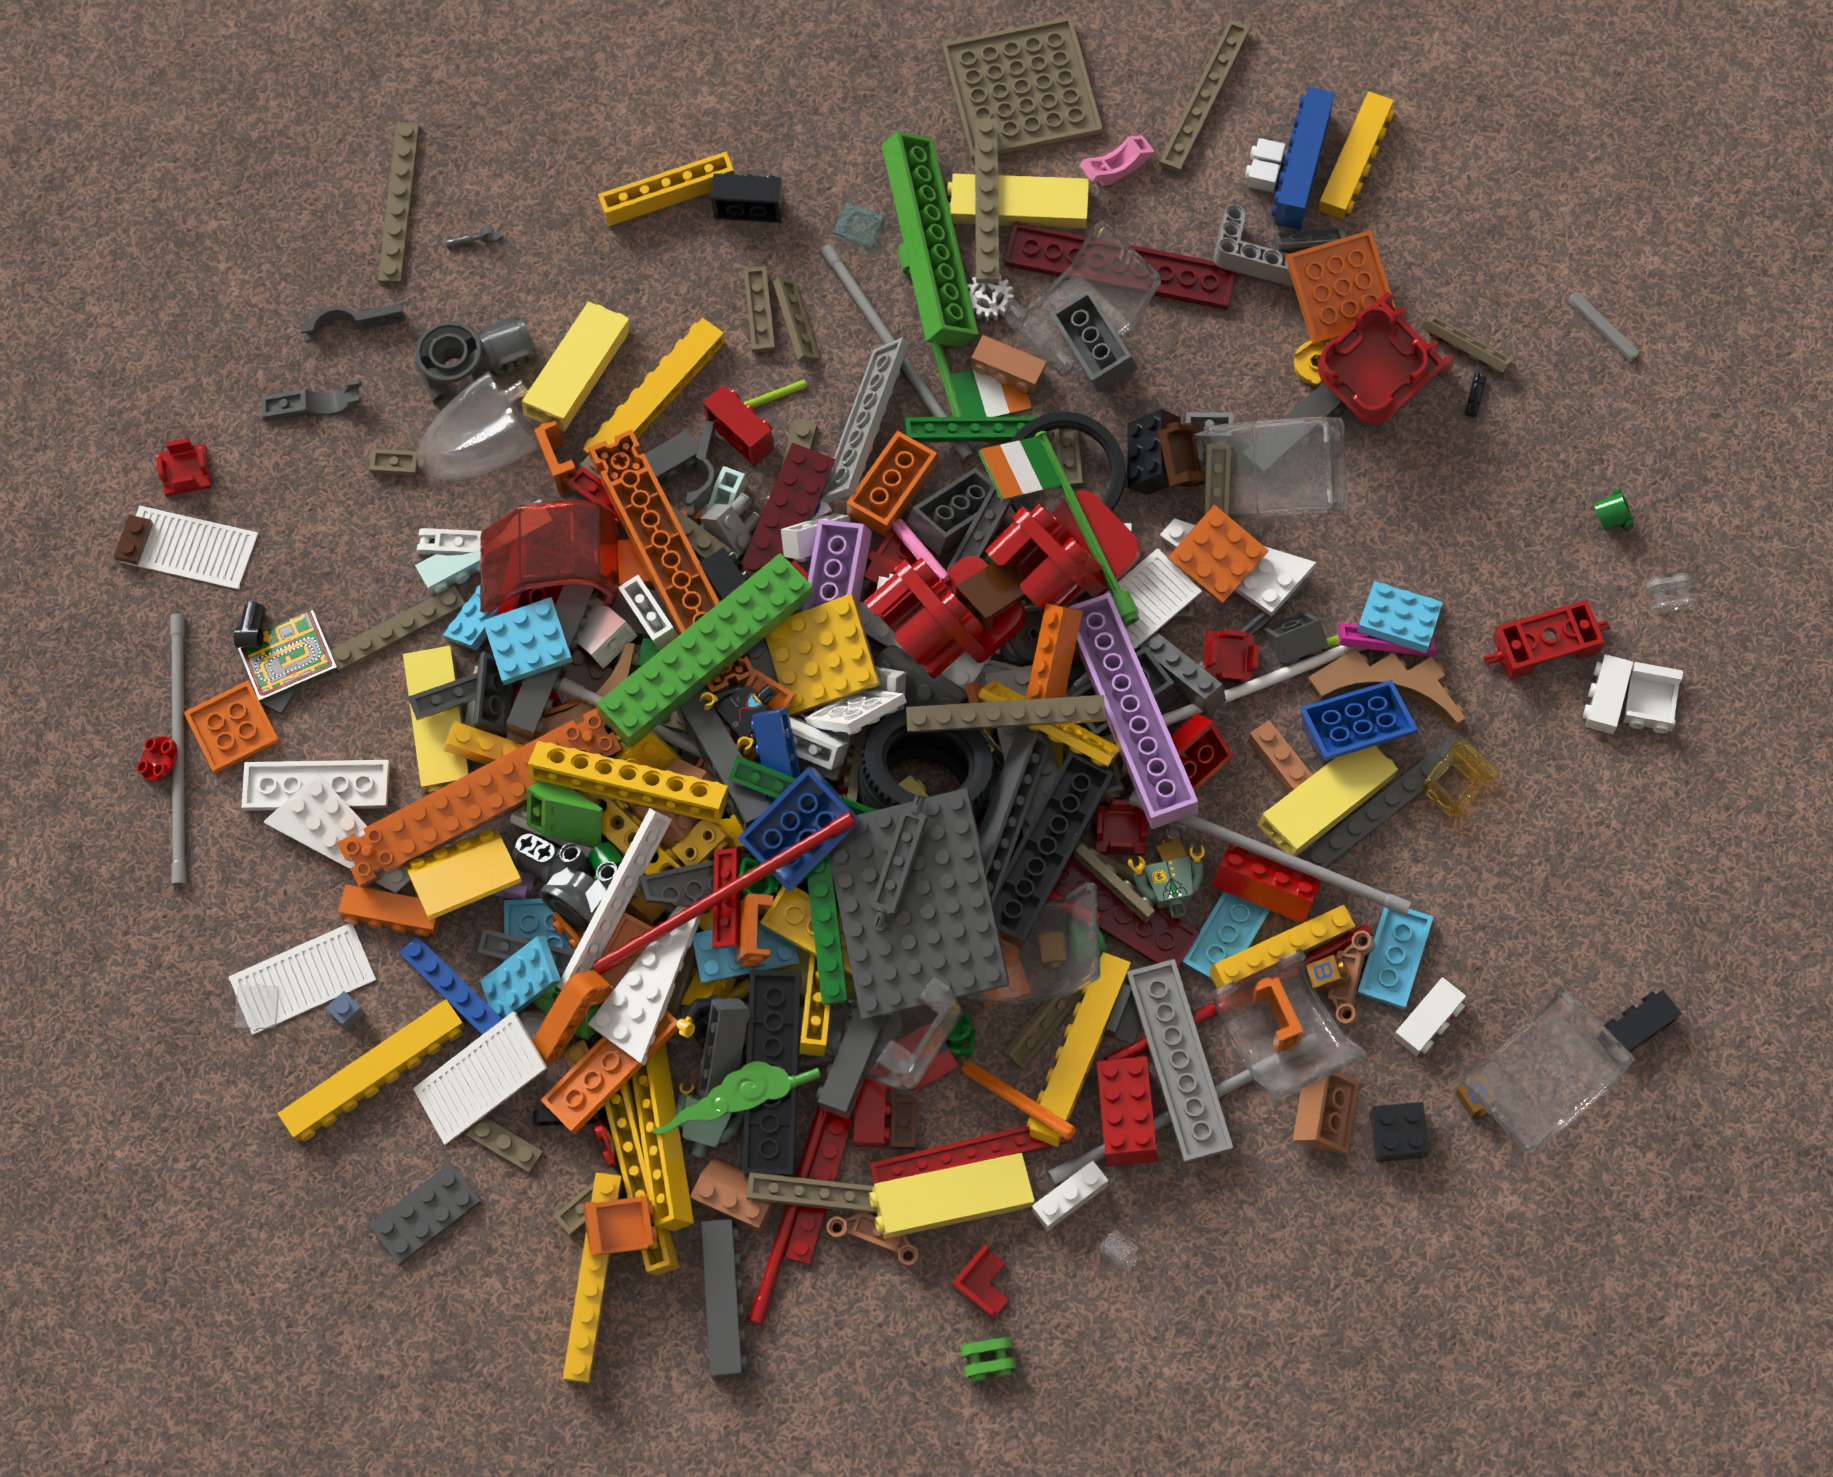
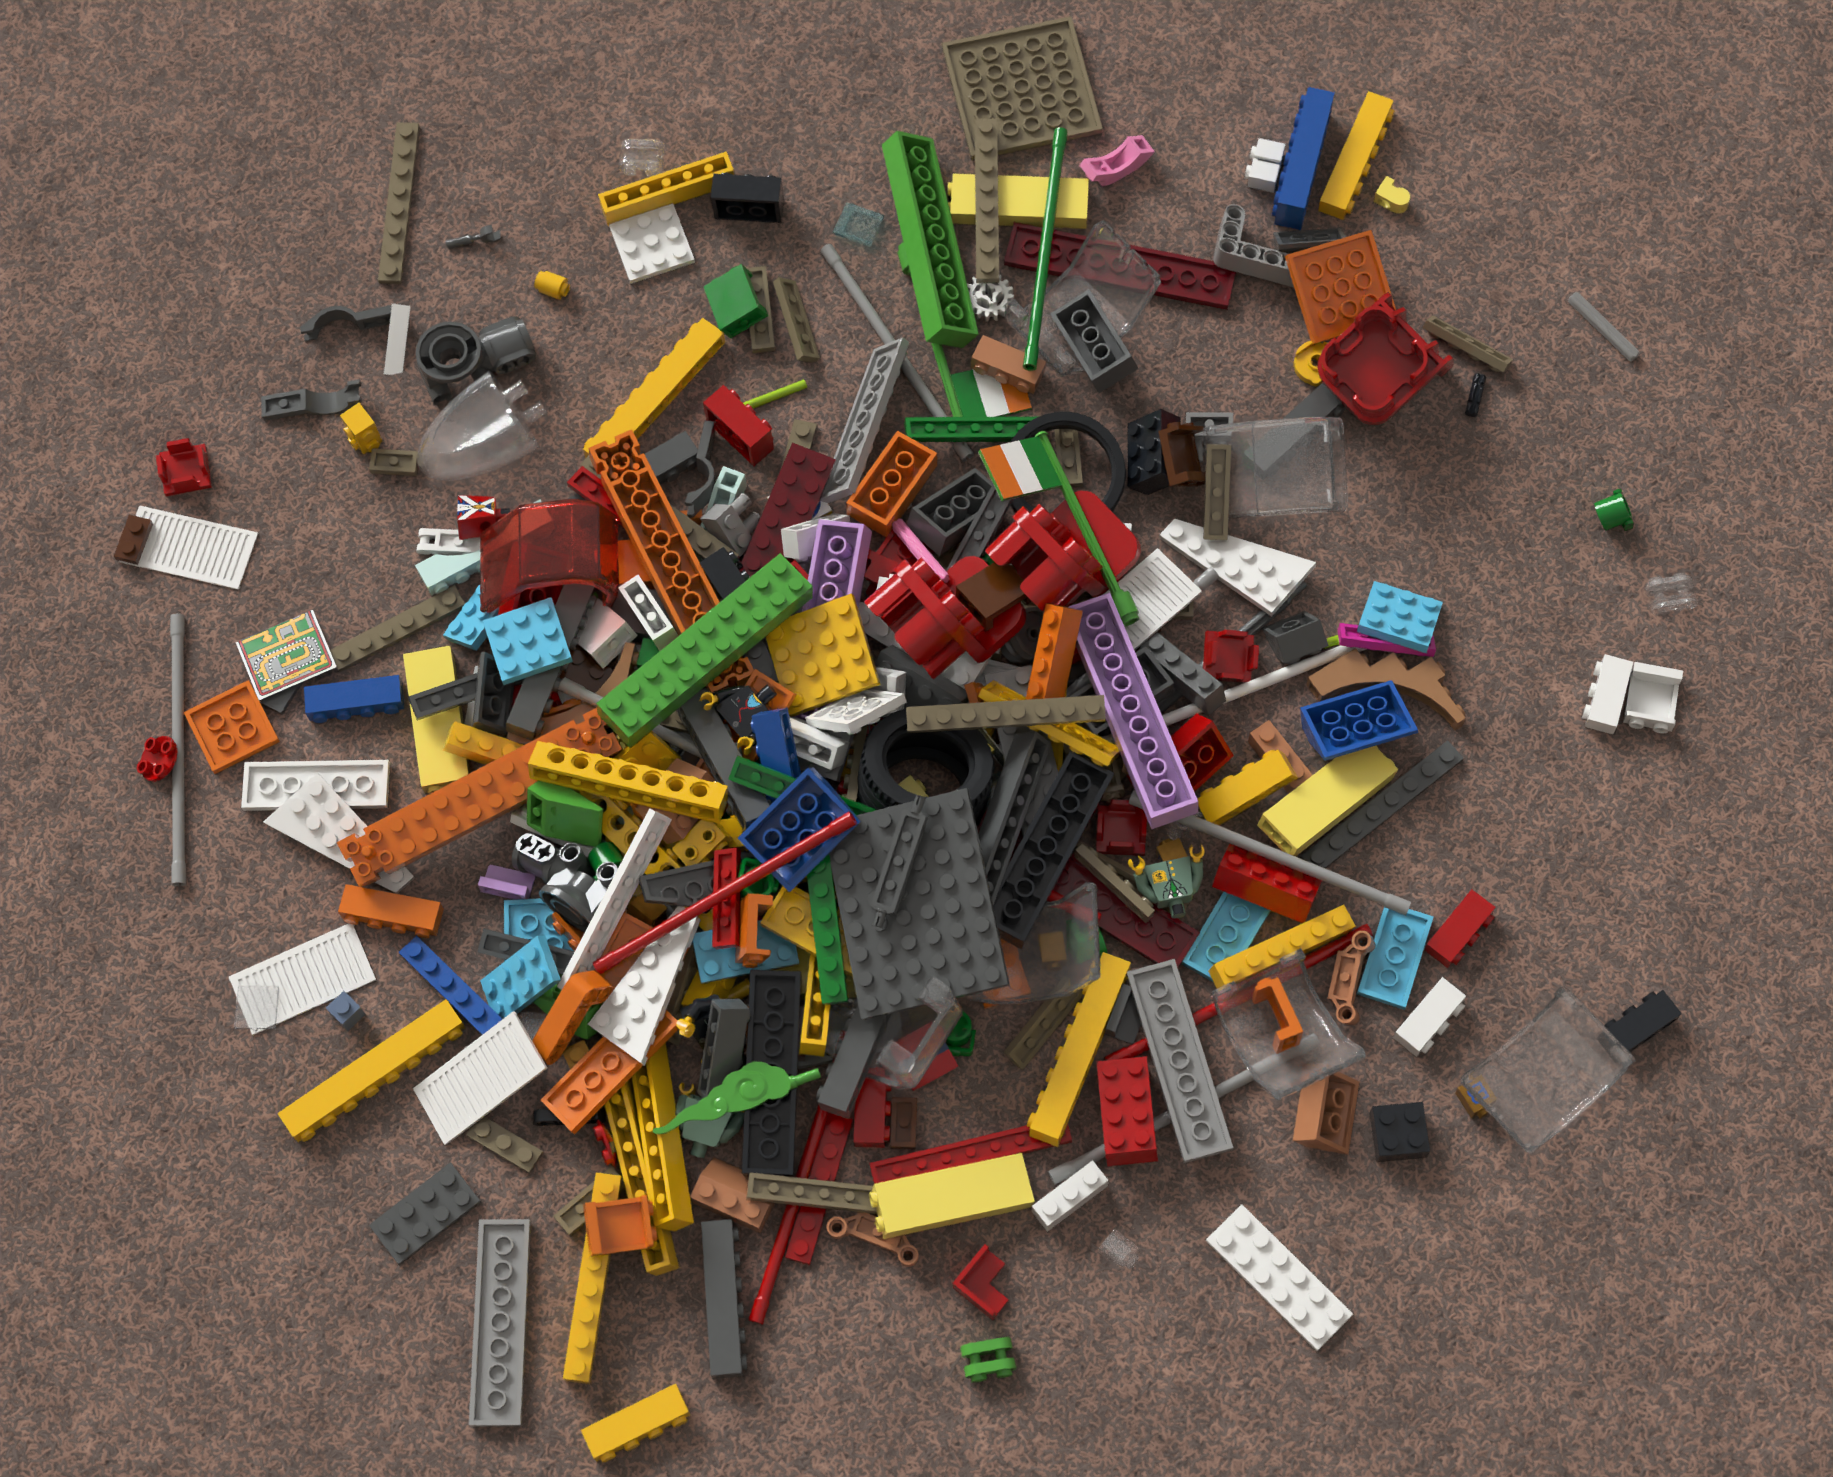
black piece [234,602,266,648] -> none
yellow slope [404,828,522,920] -> none
light yellow brick [522,302,630,432] -> none
orange panel [534,421,576,495] -> none
orange axle [961,1061,1076,1139] -> none
dark tan plate [1159,19,1250,174] -> none
orange plate [1167,504,1269,605] -> none
pearl gold brick [1306,955,1349,993] -> none
clear yellow window [1421,740,1500,817] -> none
red brick [1484,600,1610,680] -> none
none -> blue brick [304,675,405,723]
none -> yellow brick [340,403,383,455]
none -> white sticker [384,304,410,375]
none -> red torso [457,495,511,540]
none -> light grey plate [469,1219,531,1427]
none -> yellow brick [534,271,570,300]
none -> yellow brick [581,1383,691,1463]
none -> white plate [609,203,695,284]
none -> clear brick [619,139,666,176]
none -> green panel [704,264,769,339]
none -> green piece [1023,127,1068,371]
none -> yellow brick [1197,750,1298,826]
none -> white plate [1206,1204,1353,1351]
none -> light yellow leg [1374,176,1410,213]
none -> red brick [1424,889,1496,968]

